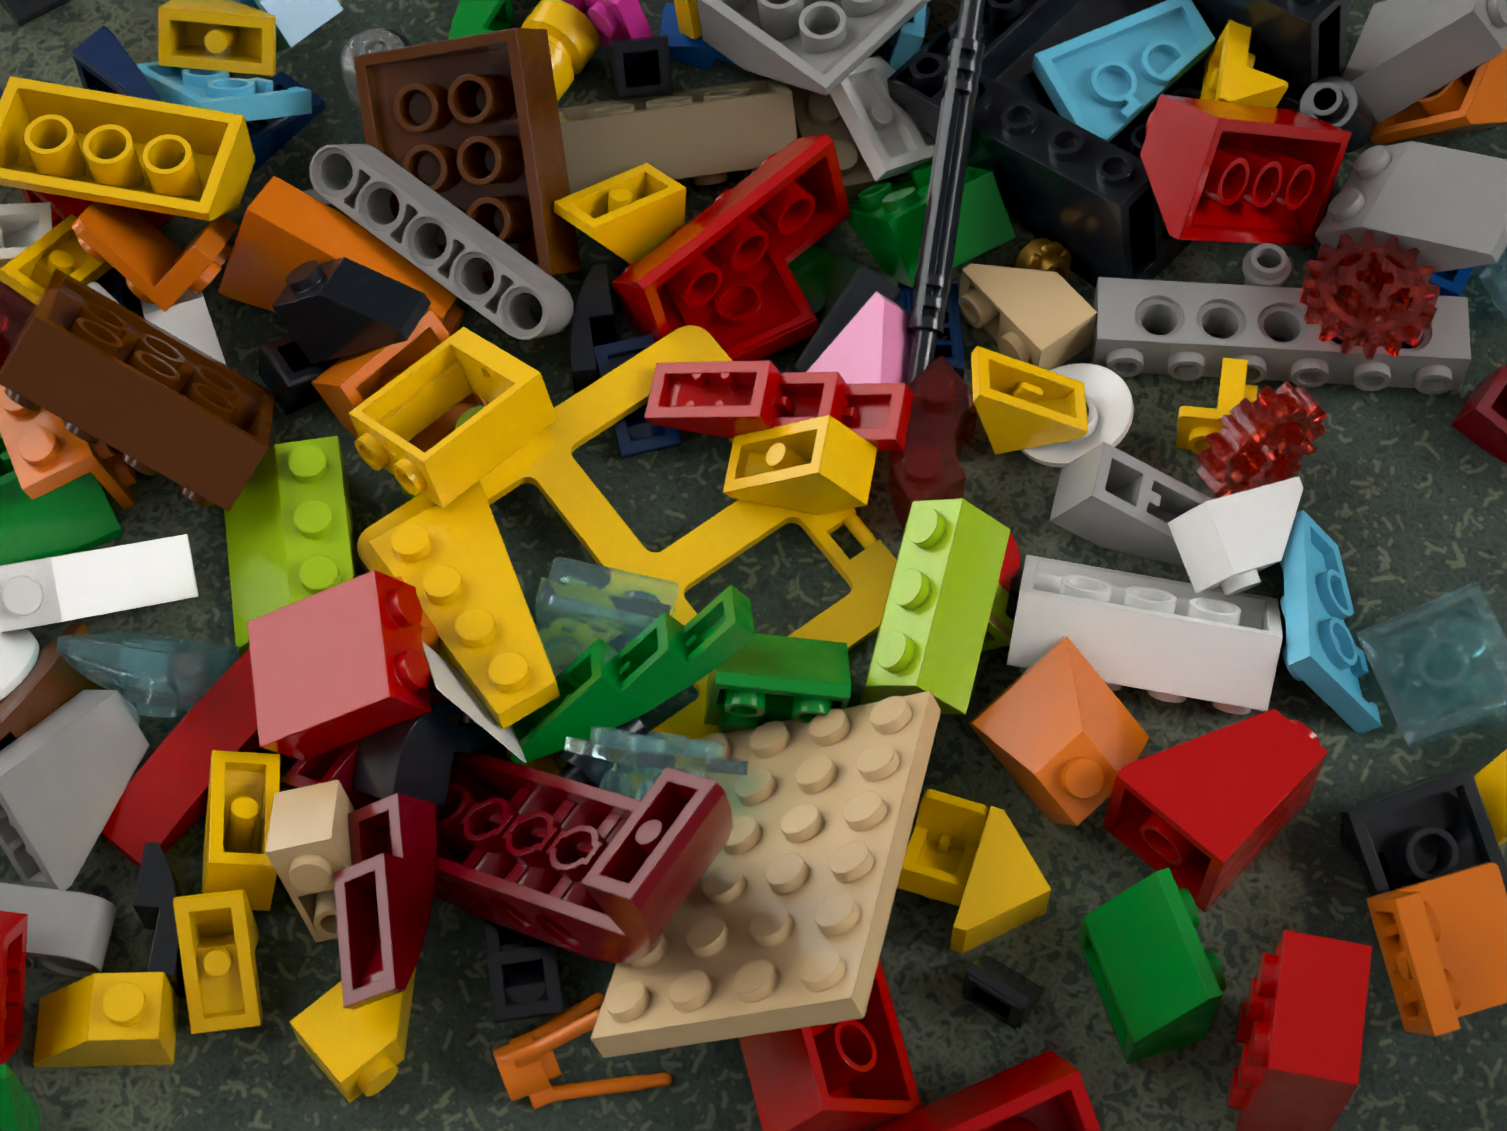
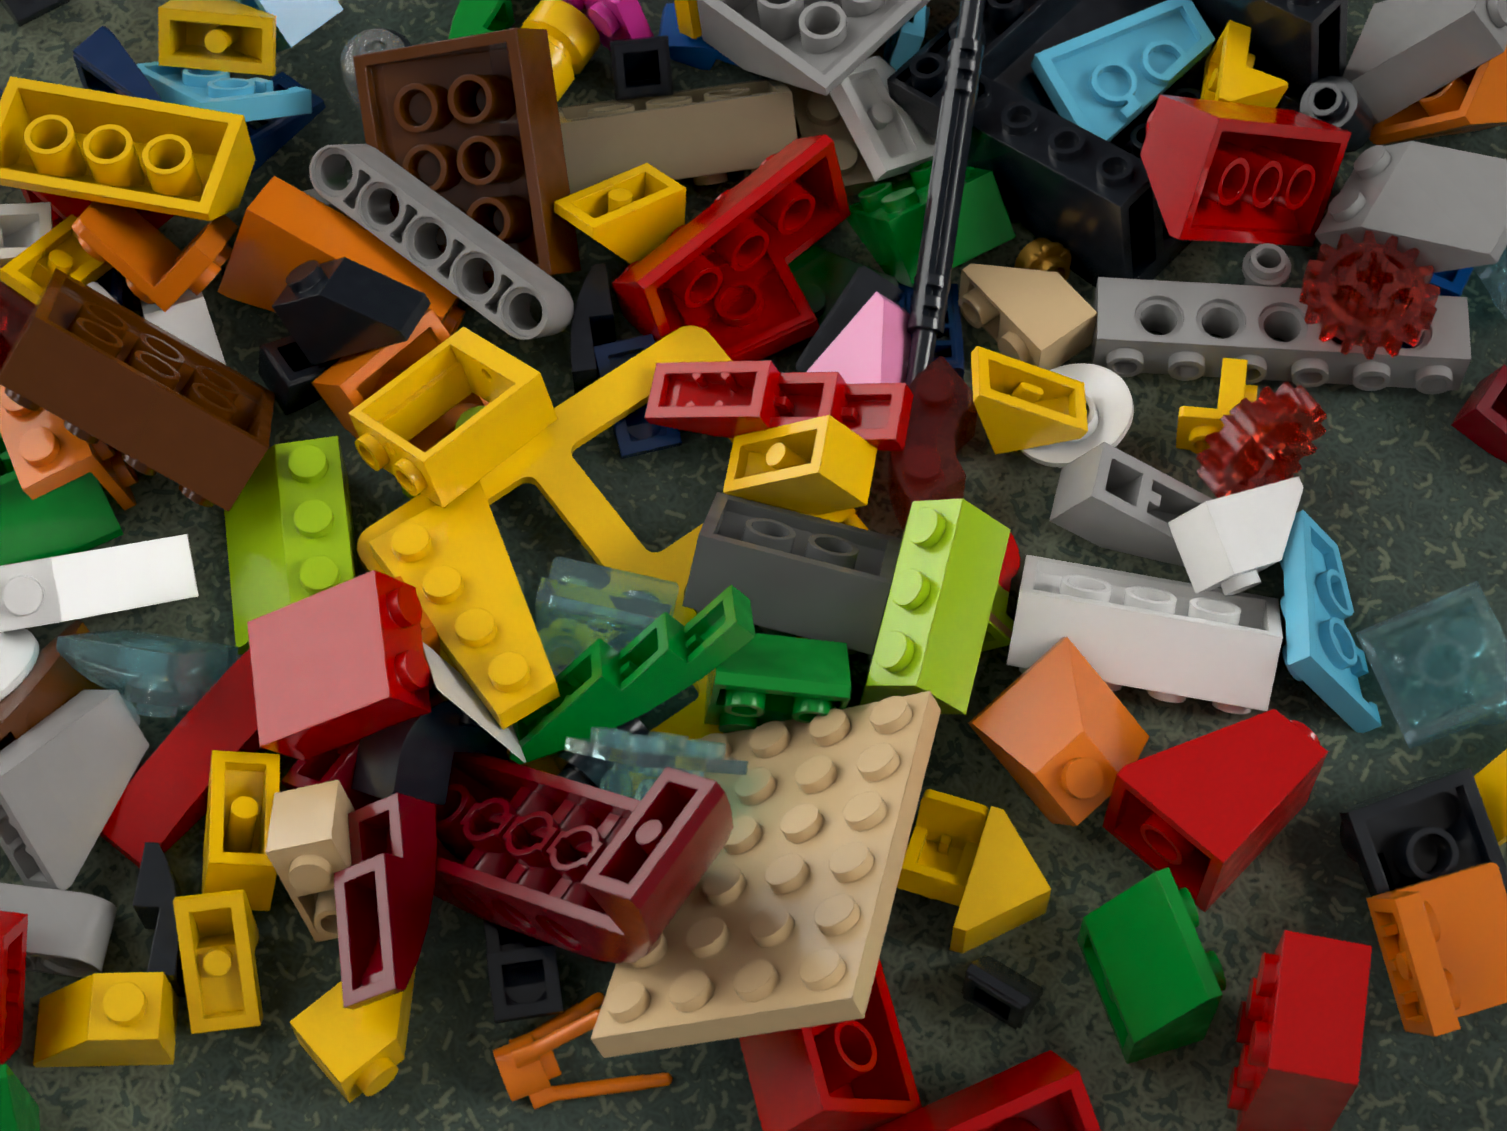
none -> dark grey slope [682,492,901,655]

